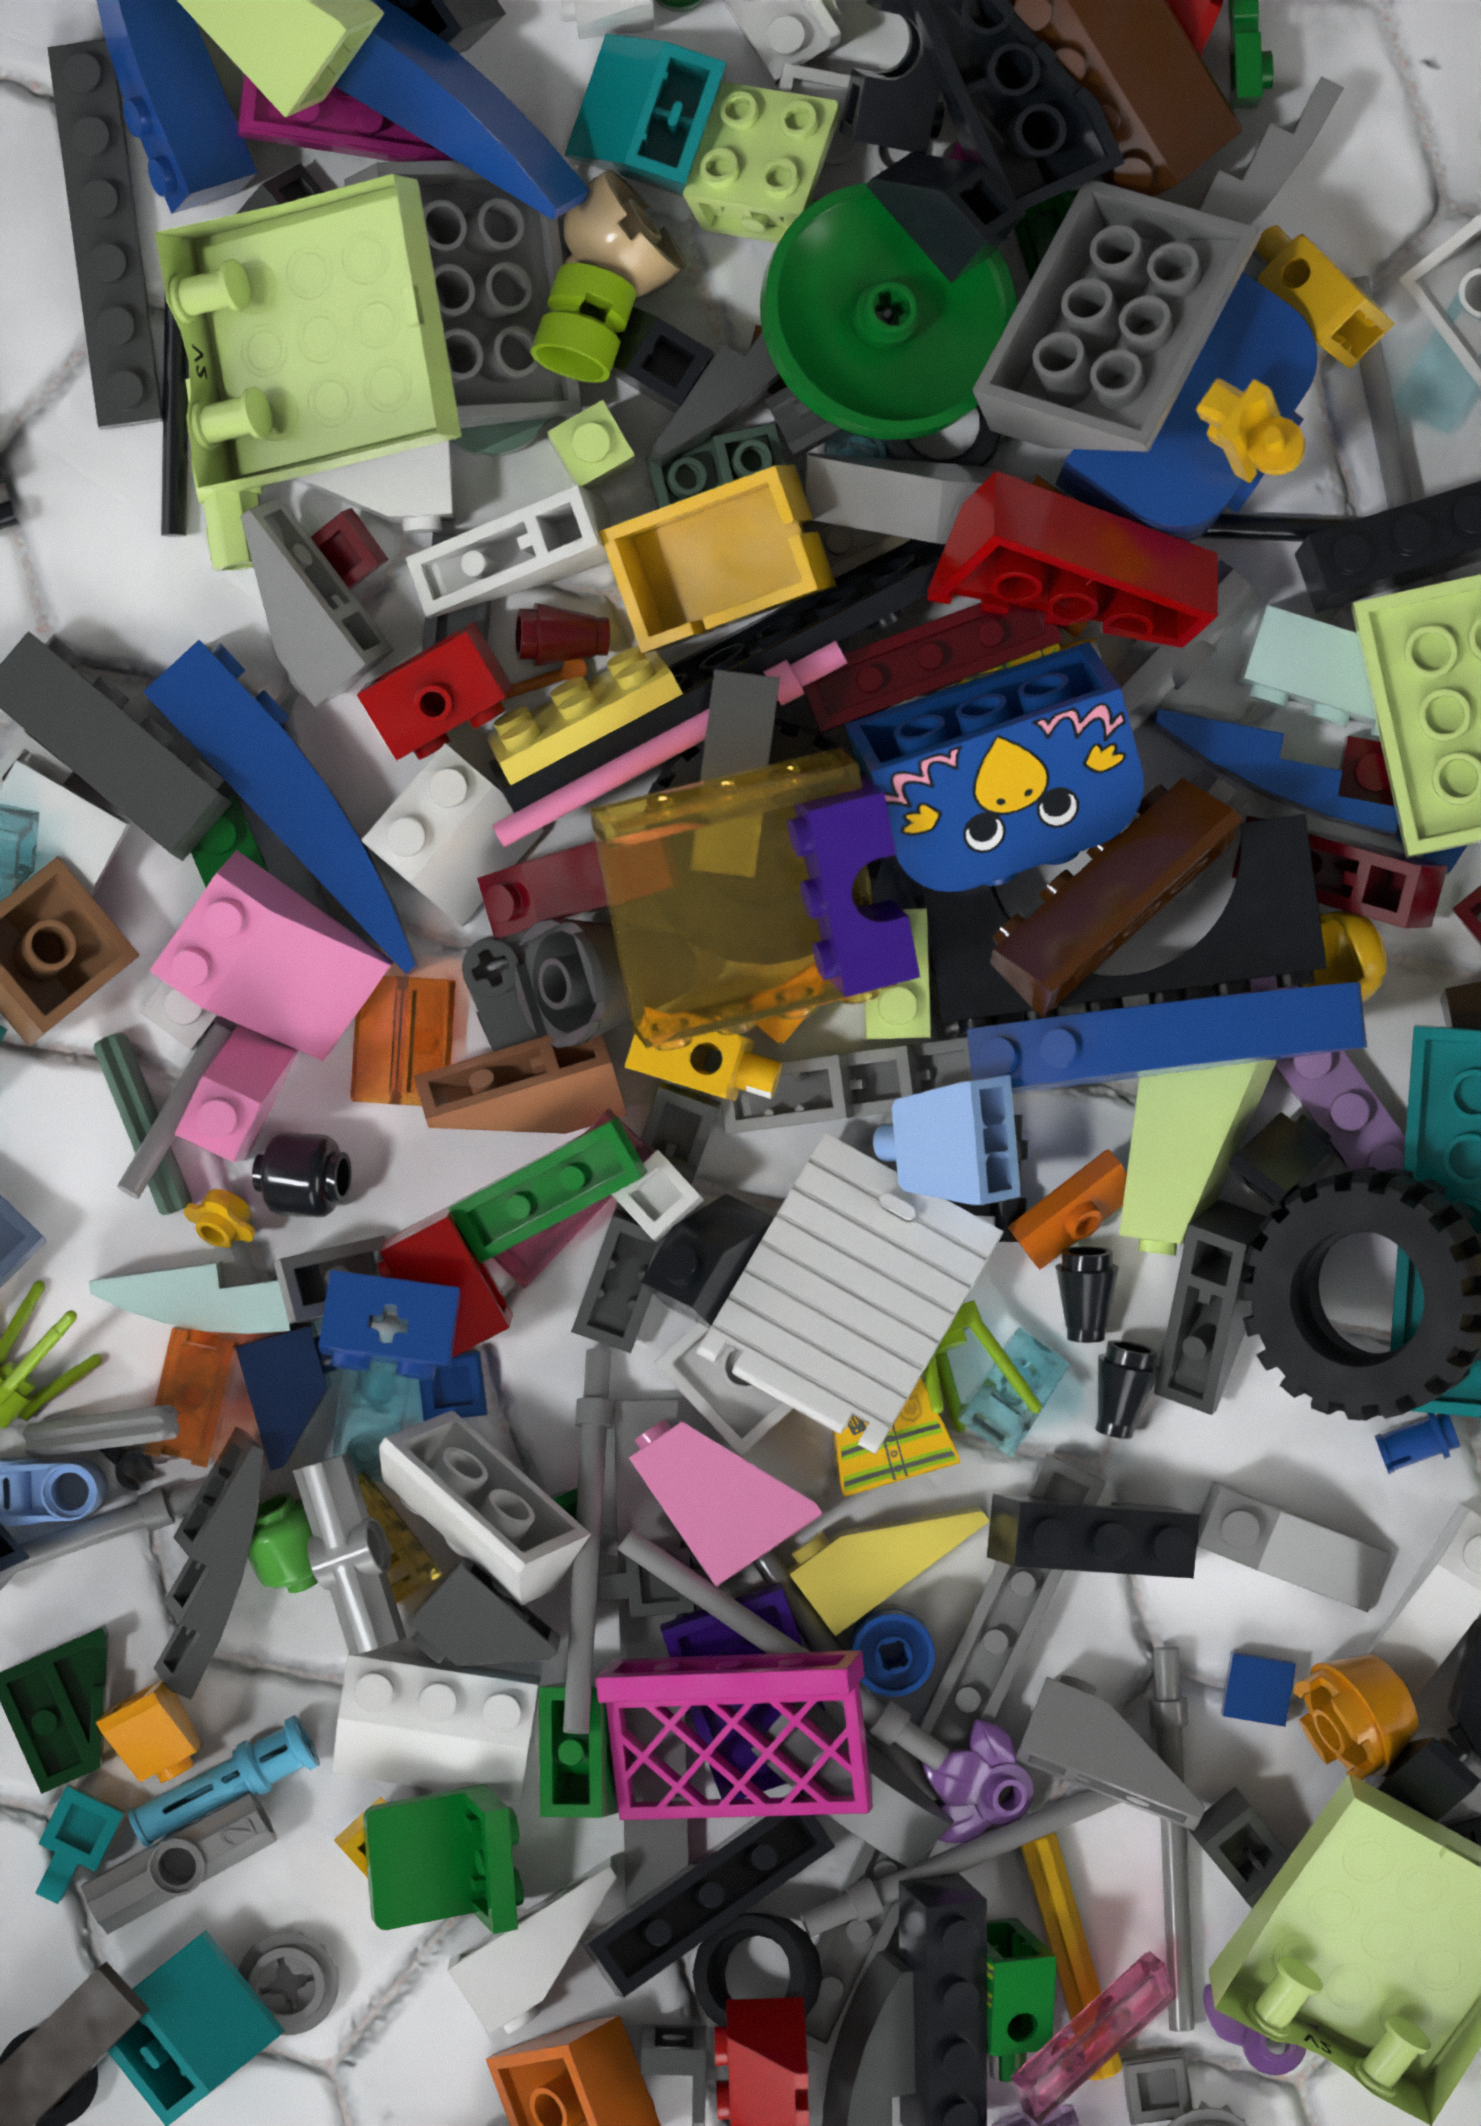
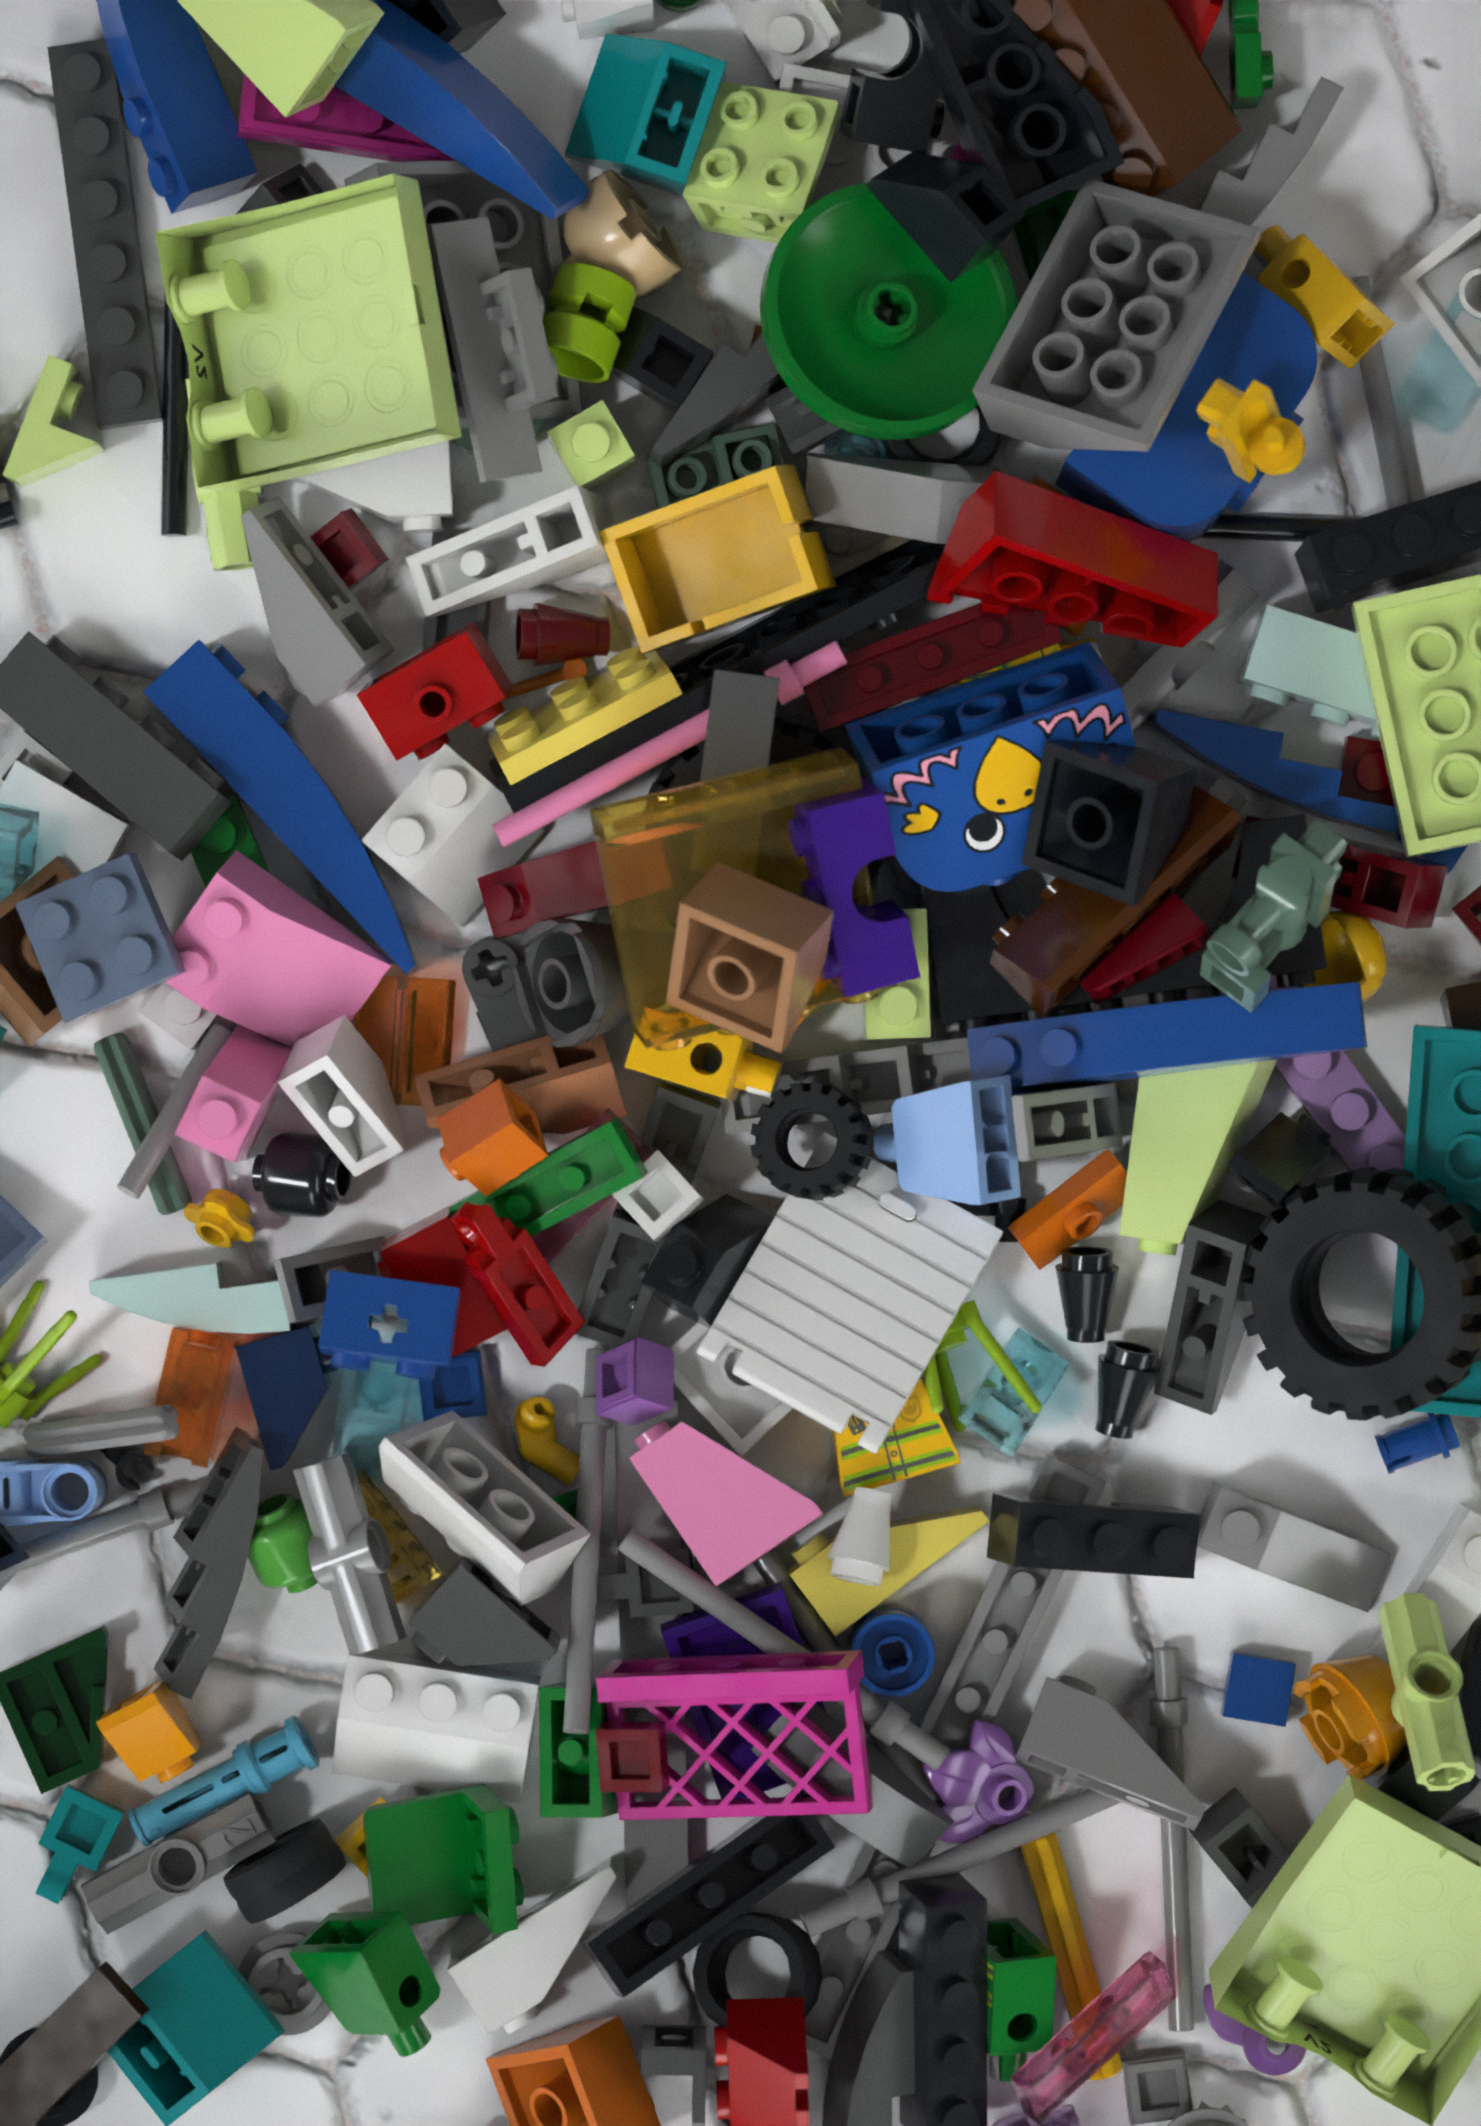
none -> yellowish green slope [2,355,104,487]
none -> sand blue plate [15,852,186,1023]
none -> black tyre [223,1819,346,1924]
none -> white slope [277,1015,407,1177]
none -> green torso [289,1911,441,2057]
none -> light grey bracket [426,216,558,483]
none -> orange brick [437,1078,549,1196]
none -> red hinge [450,1202,585,1367]
none -> yellow arm [513,1395,580,1486]
none -> dark red plate [595,1722,670,1792]
none -> medium lavender slope [596,1337,674,1425]
none -> medium nougat slope [666,861,834,1054]
none -> black tyre [750,1082,874,1200]
none -> white cone [827,1487,893,1586]
none -> light grey slope [1011,1083,1123,1162]
none -> black slope [1021,739,1197,906]
none -> dark red slope [1079,893,1212,1005]
none -> sand green hips [1200,820,1347,1014]
none -> yellowish green piece [1378,1593,1476,1791]

